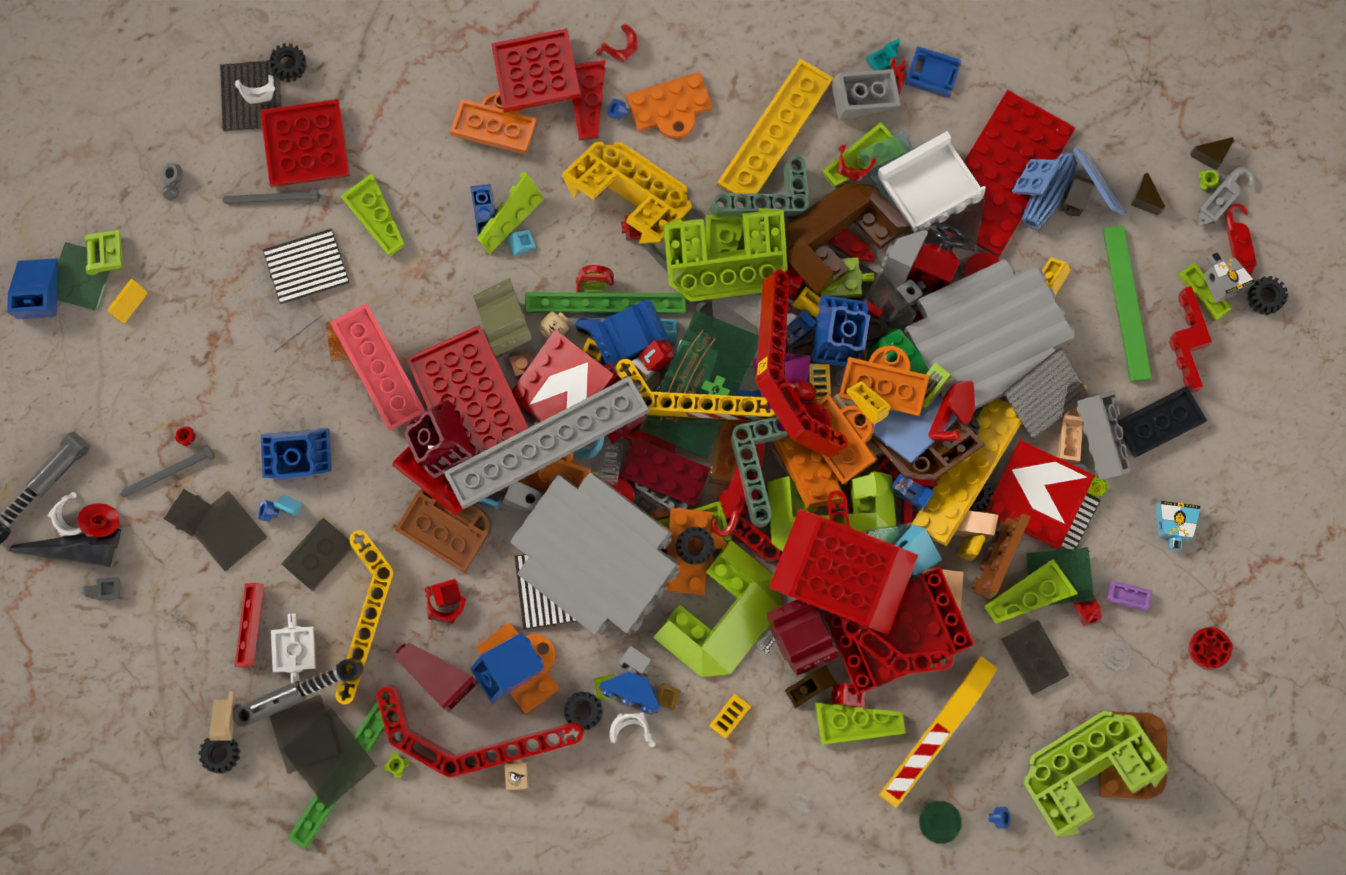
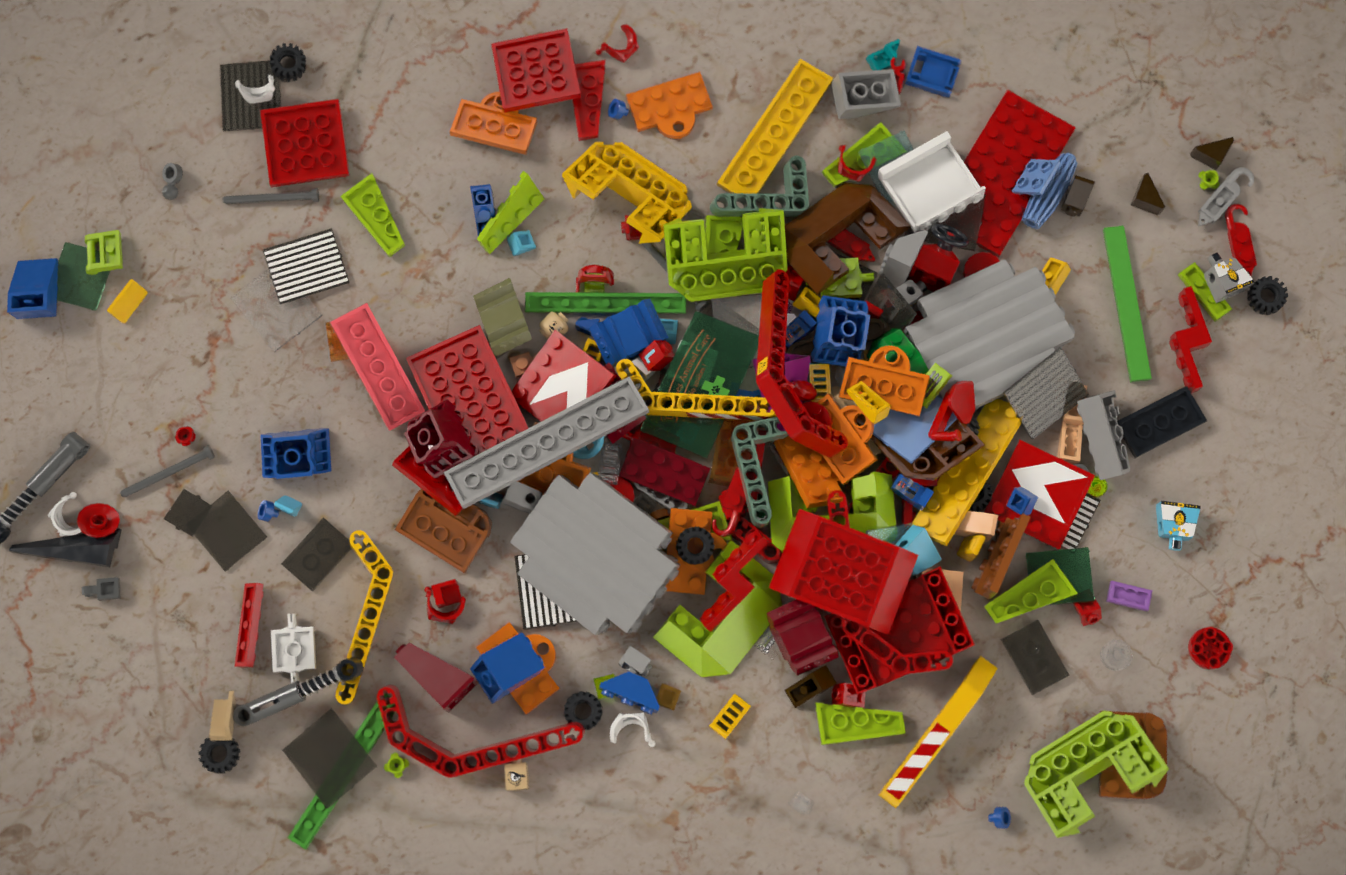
clear smoke piece [269,694,340,774] -> none
clear green tile [919,801,962,844] -> none
medium blue piece [1073,147,1126,215] -> none
none -> red bracket [700,529,768,632]
none -> blue slope [1006,487,1038,515]

